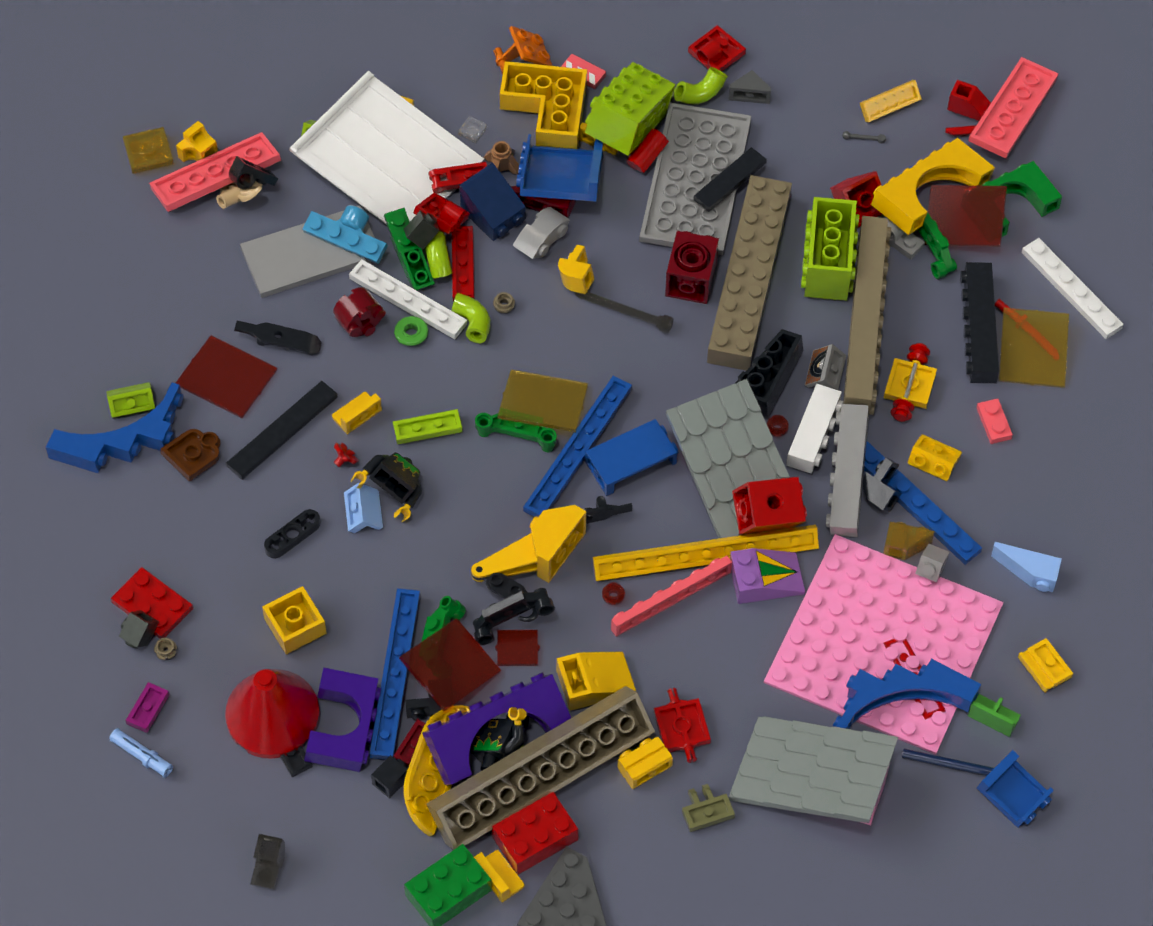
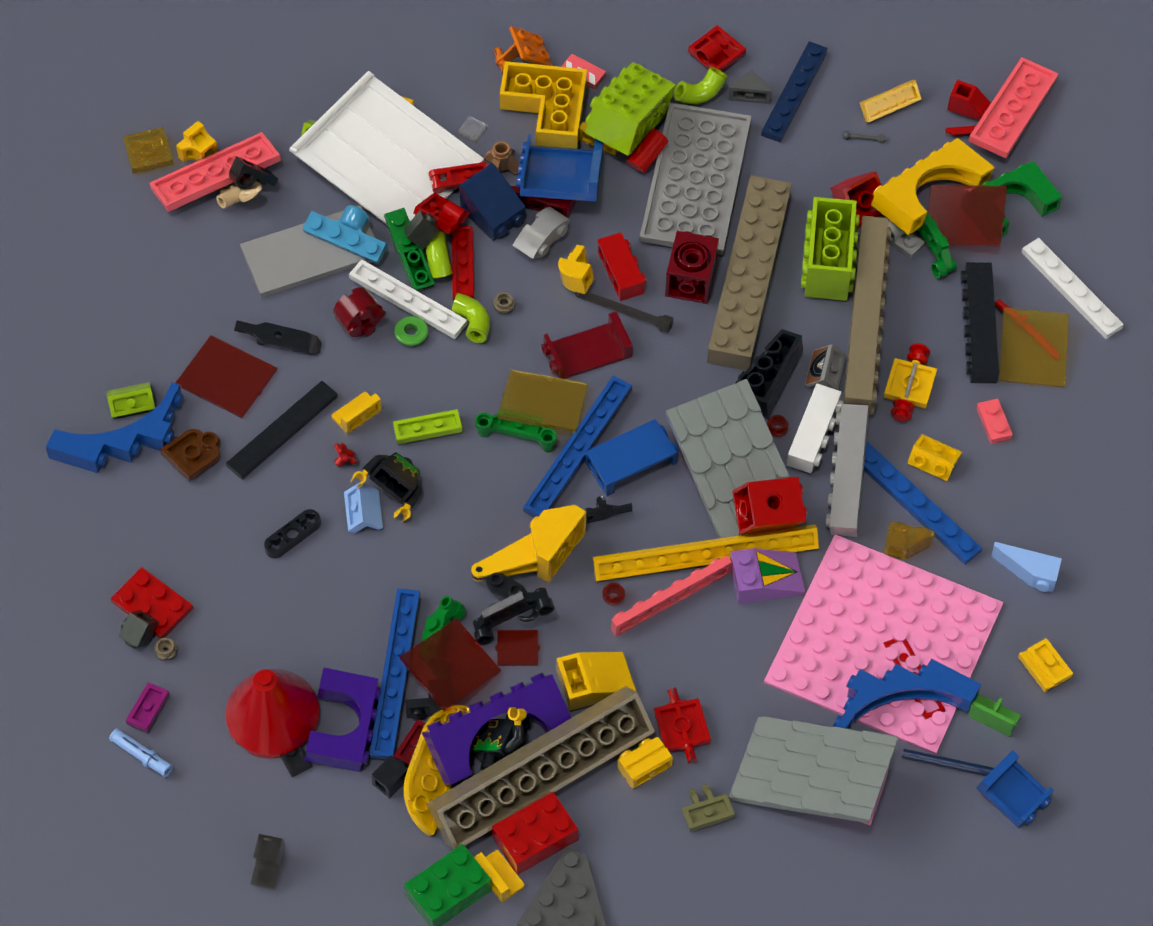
yellow brick [262,586,327,654] -> none
black tile [693,147,767,212] -> none
brick [863,458,902,512] -> none
light grey brick [915,544,950,582] -> none
none -> dark red panel [541,311,633,381]
none -> red brick [597,232,647,301]
none -> dark blue plate [761,41,828,143]

